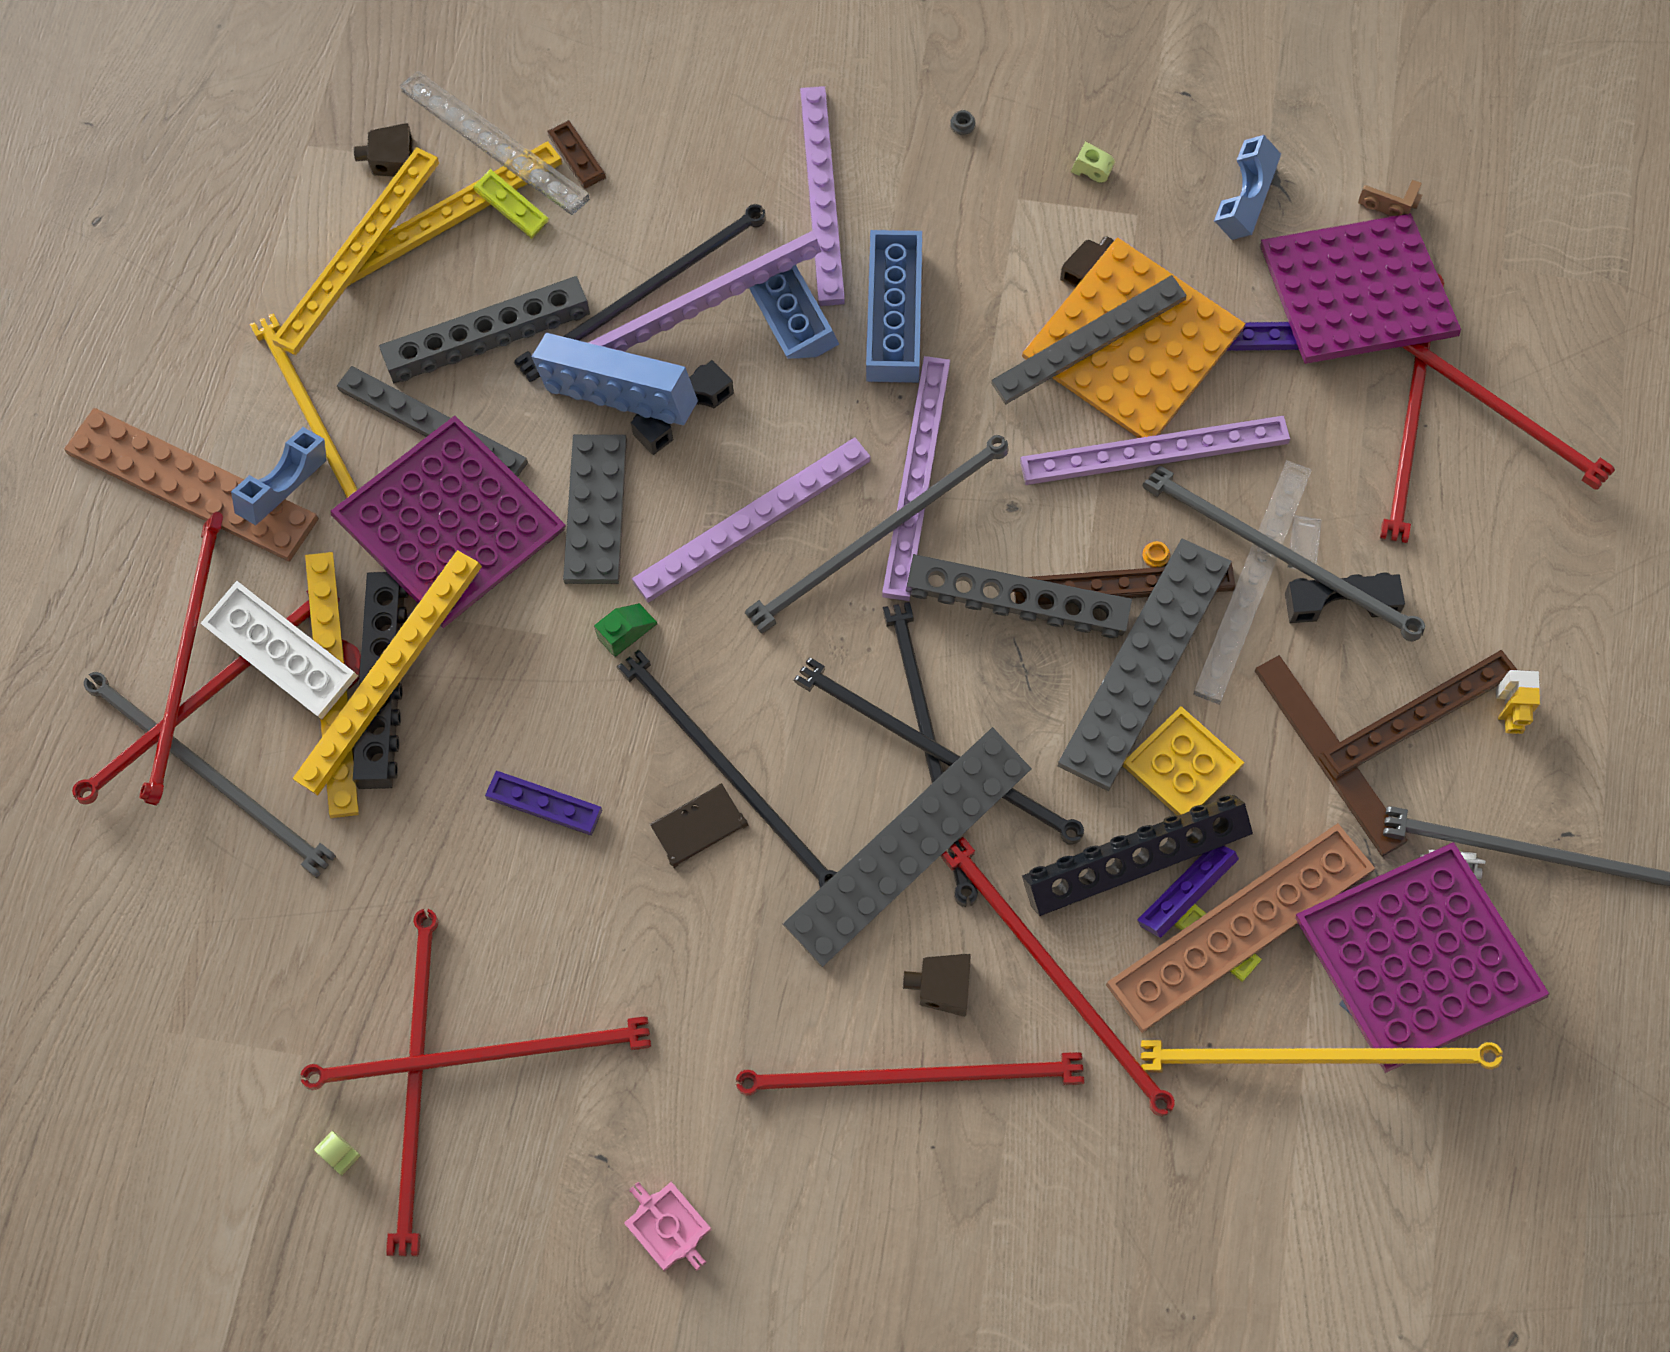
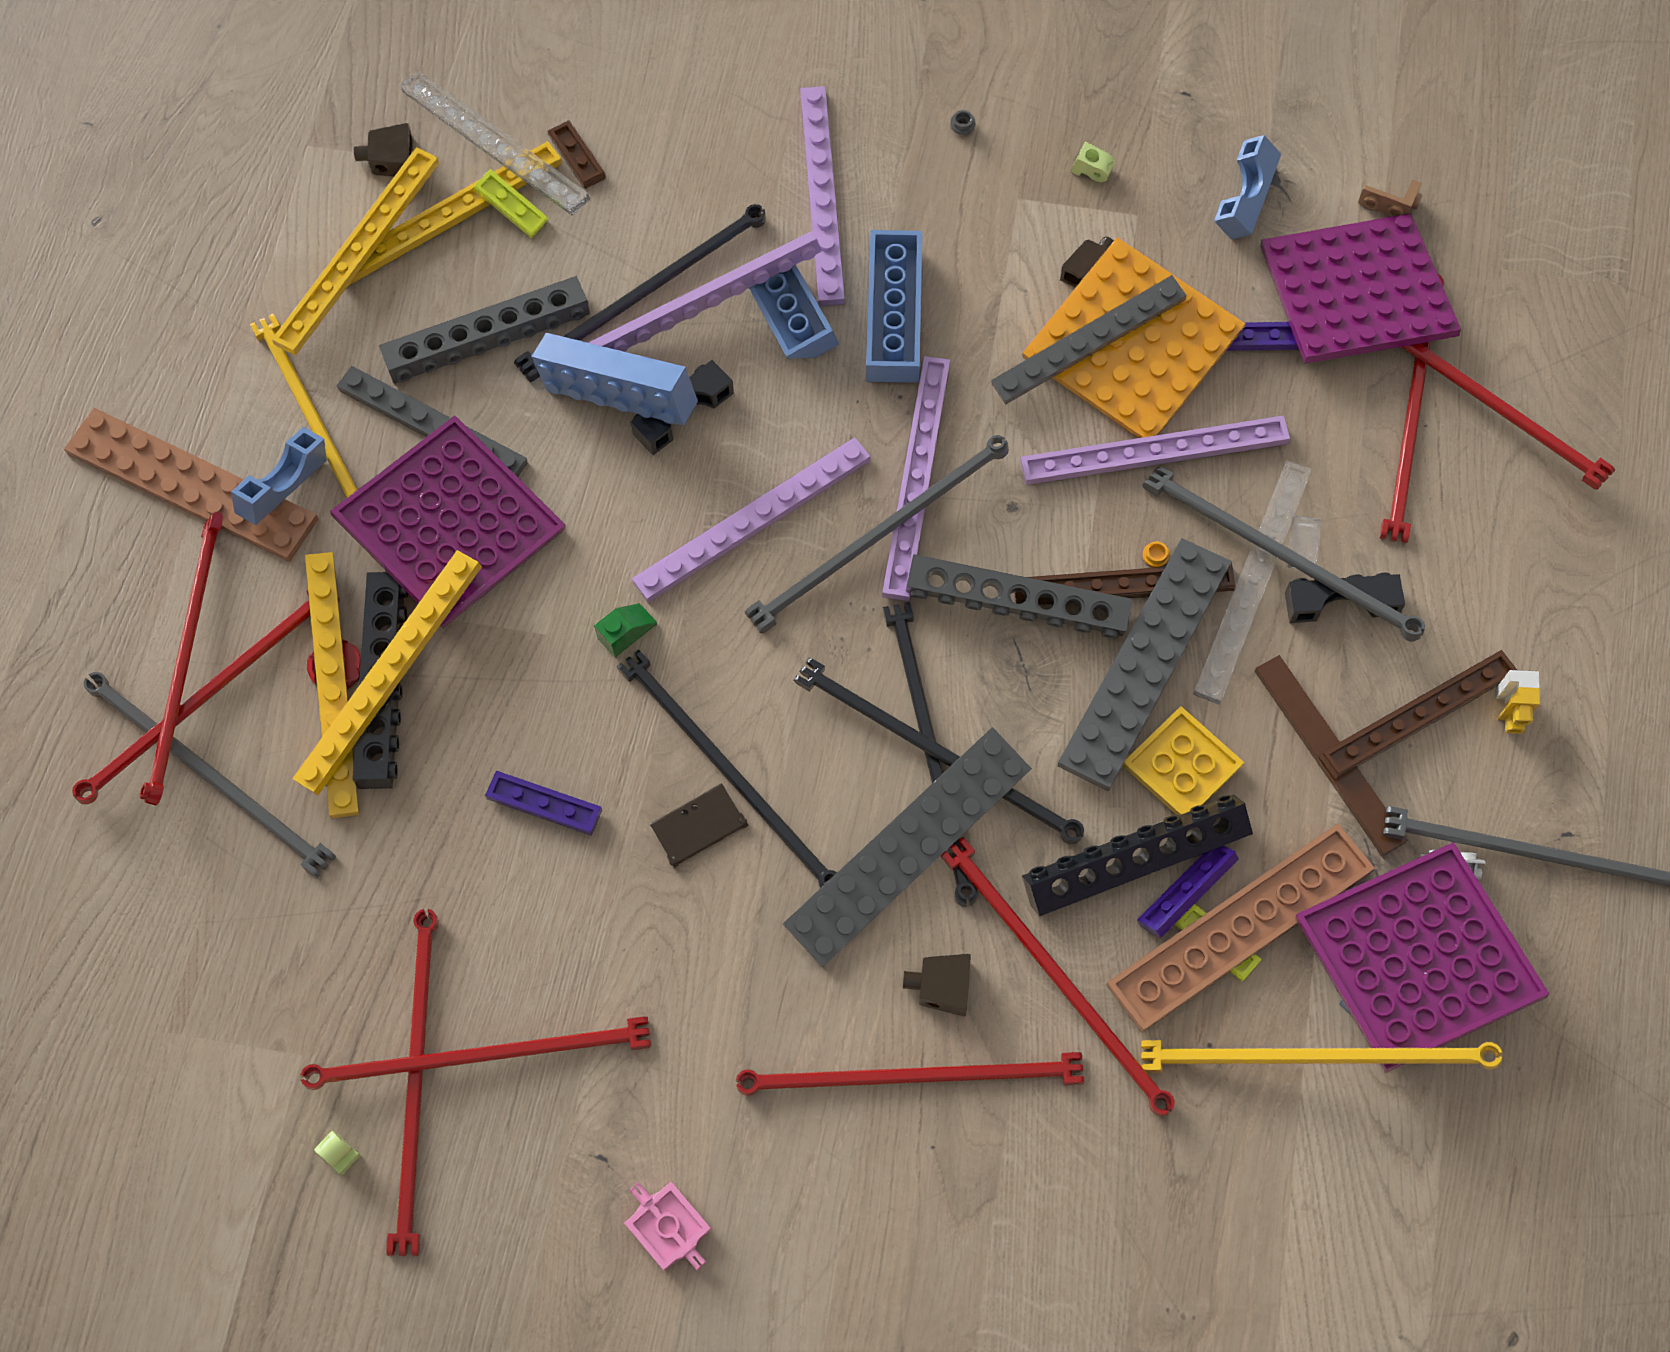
white plate [201,581,358,719] -> none
dark grey plate [563,434,627,584] -> none

